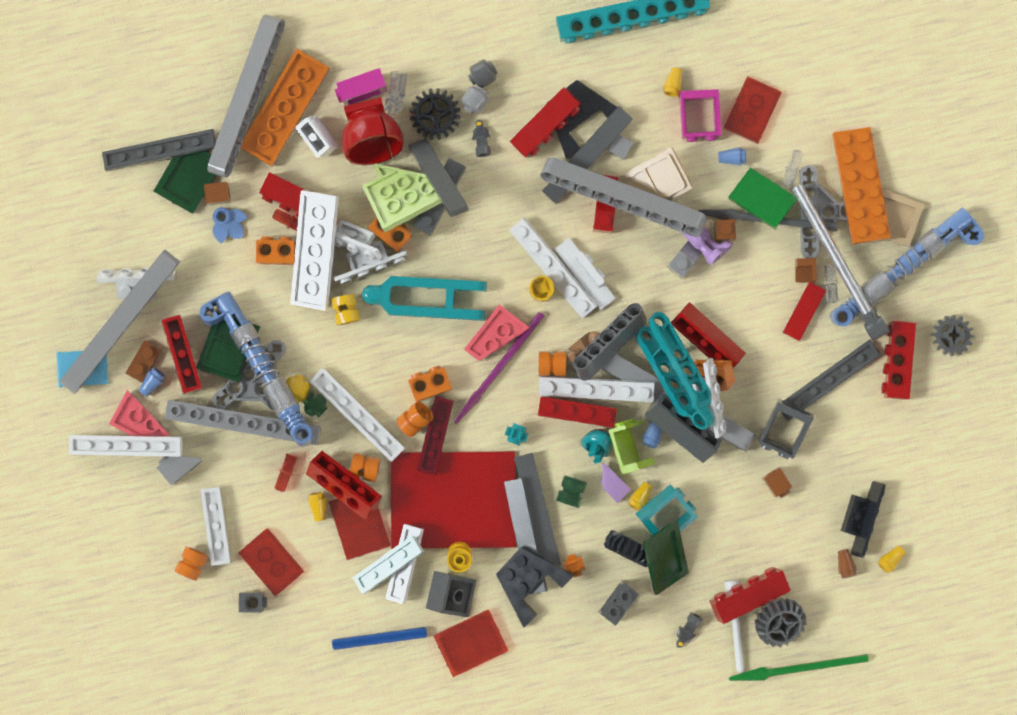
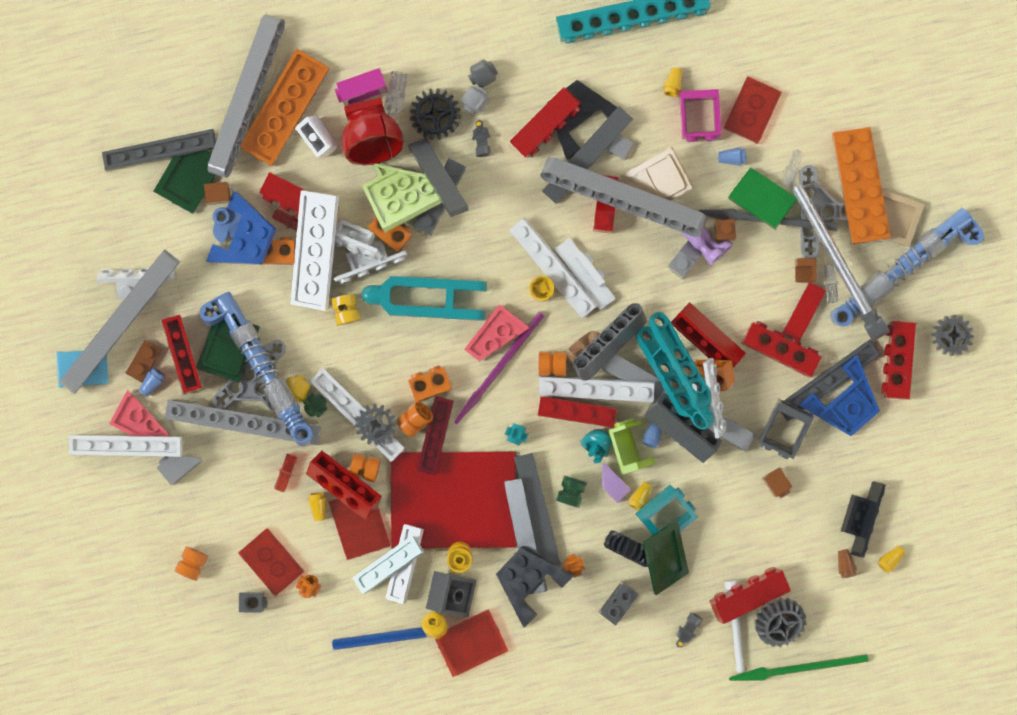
white plate [200,487,231,566] -> none
none -> blue wing [206,191,277,265]
none -> orange gear [296,575,321,598]
none -> dark grey gear [355,404,397,446]
none -> yellow head [421,611,448,639]
none -> red brick [741,321,822,378]
none -> blue wing [799,355,880,436]

